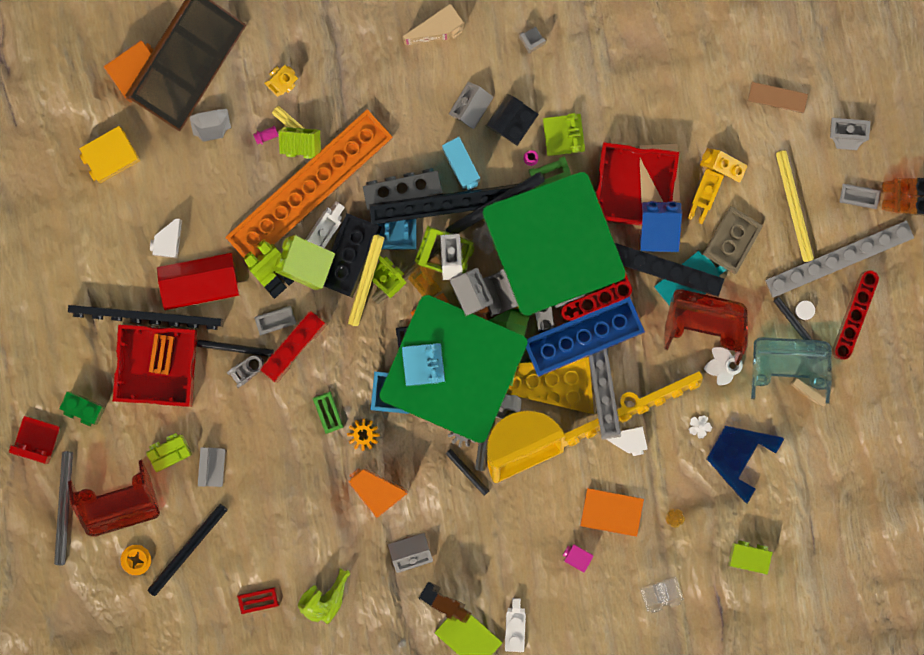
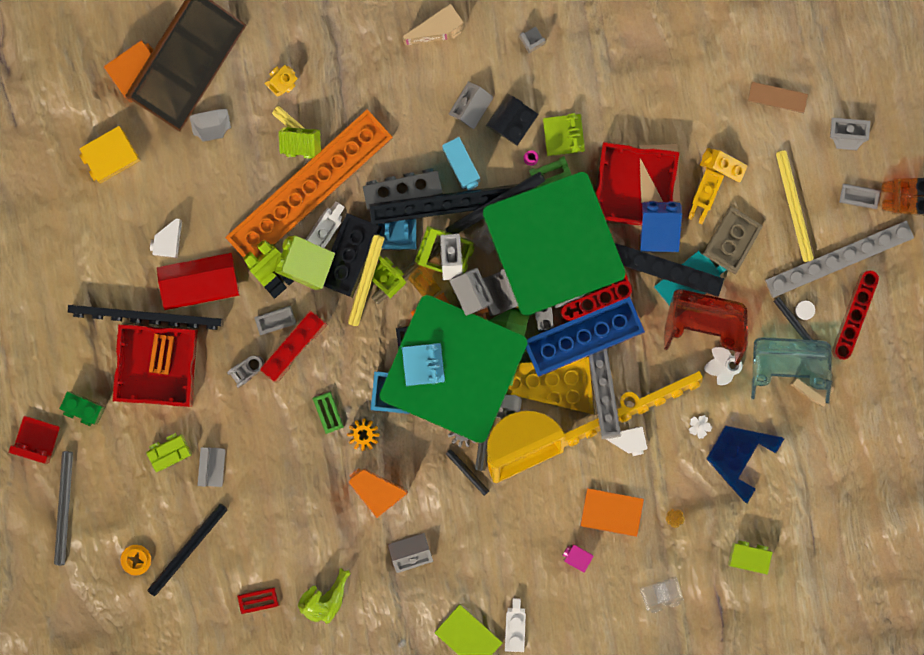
clear red windscreen [68,460,160,537] -> none
black bar [197,339,274,357] -> none
dark pink pin [253,126,279,145] -> none
reddish brown hips [419,582,472,623] -> none

